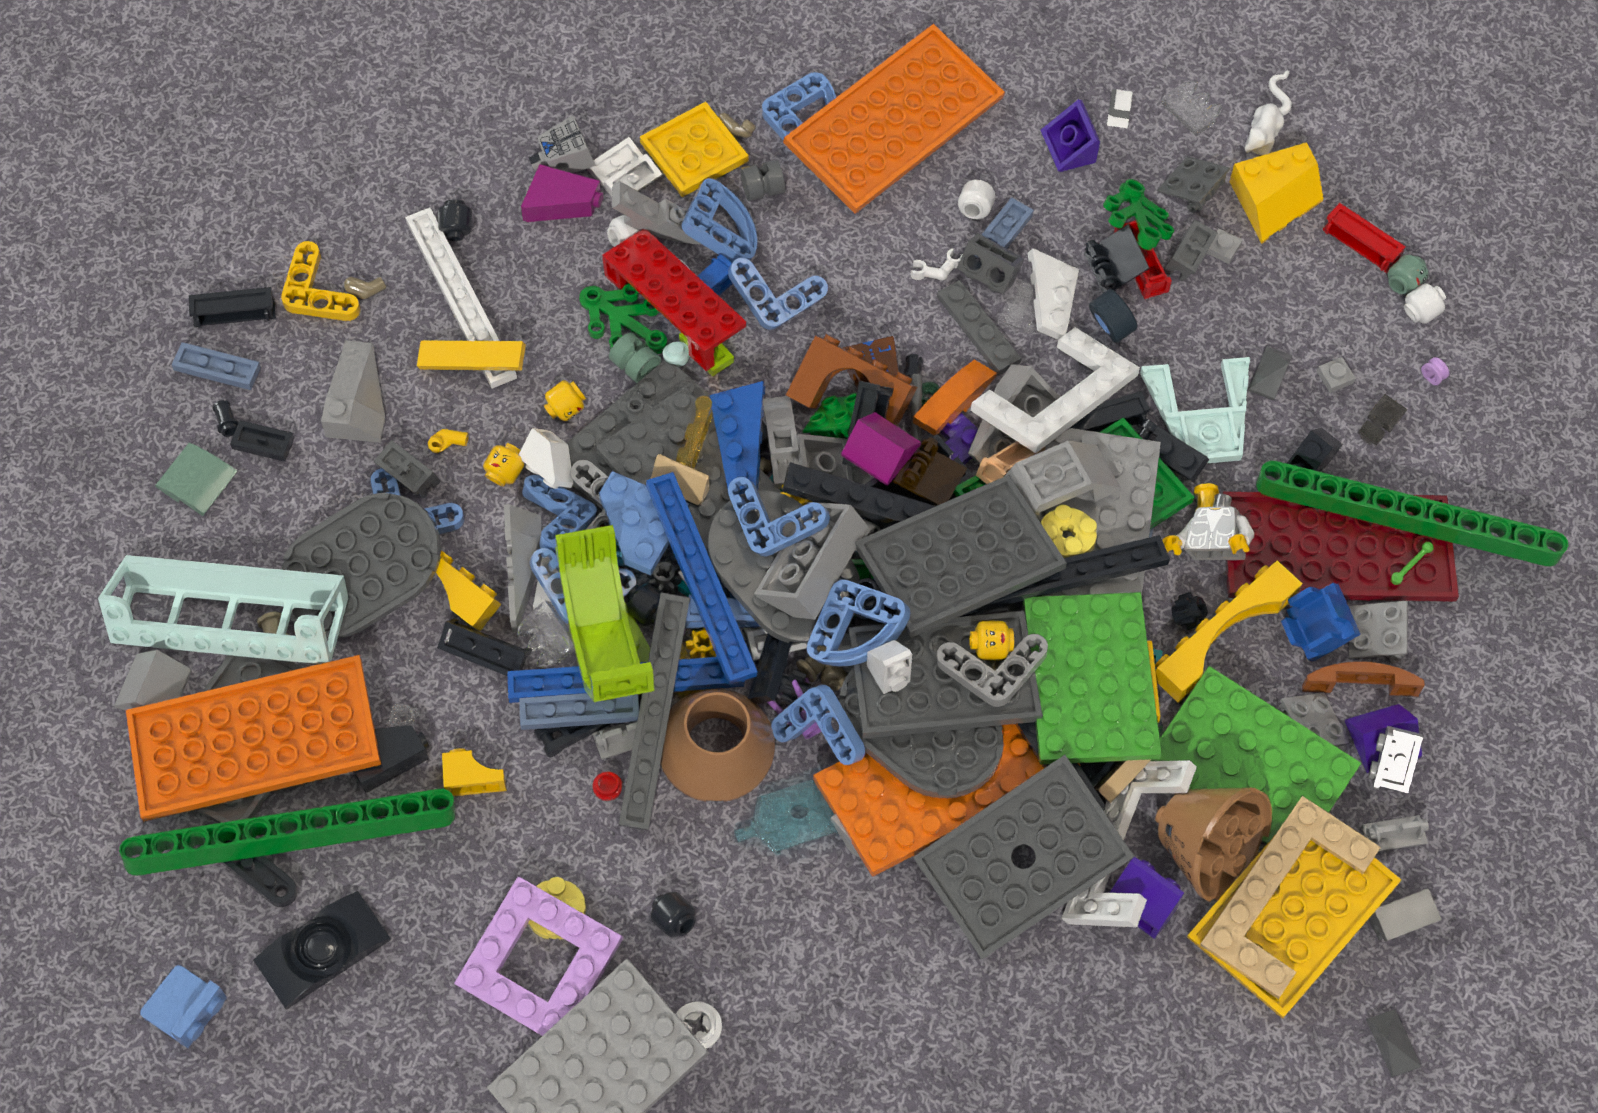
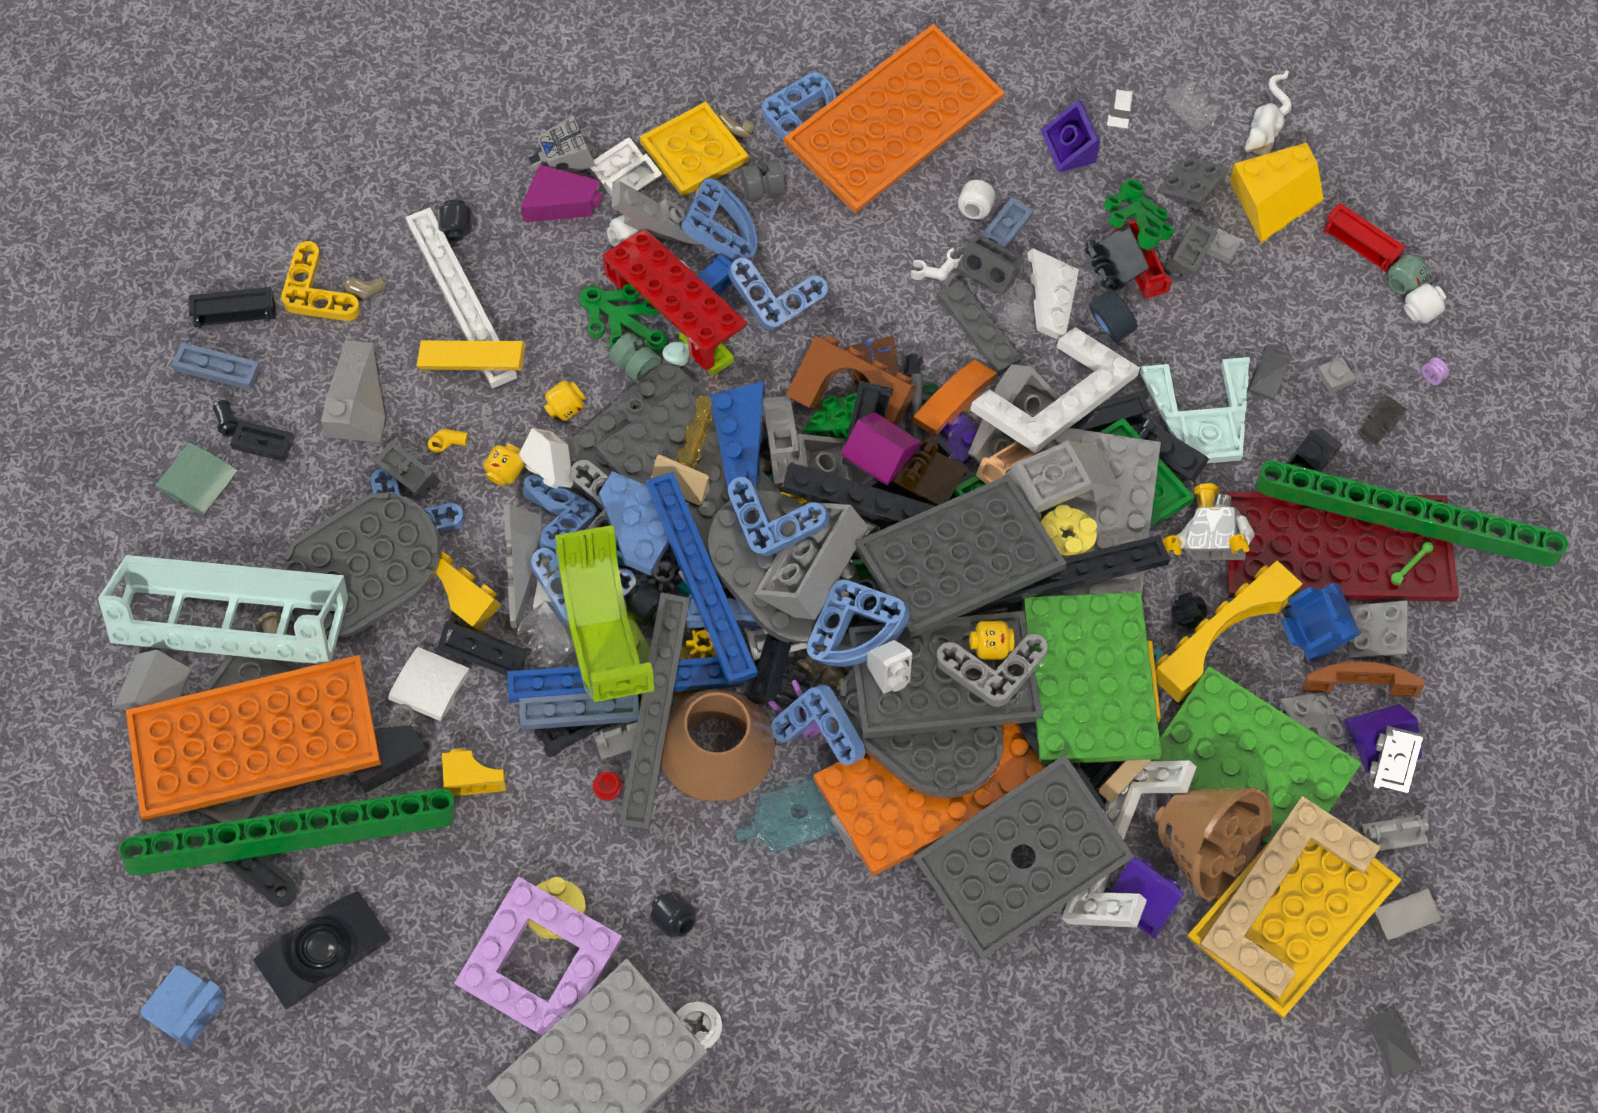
none -> white slope [388,647,469,721]

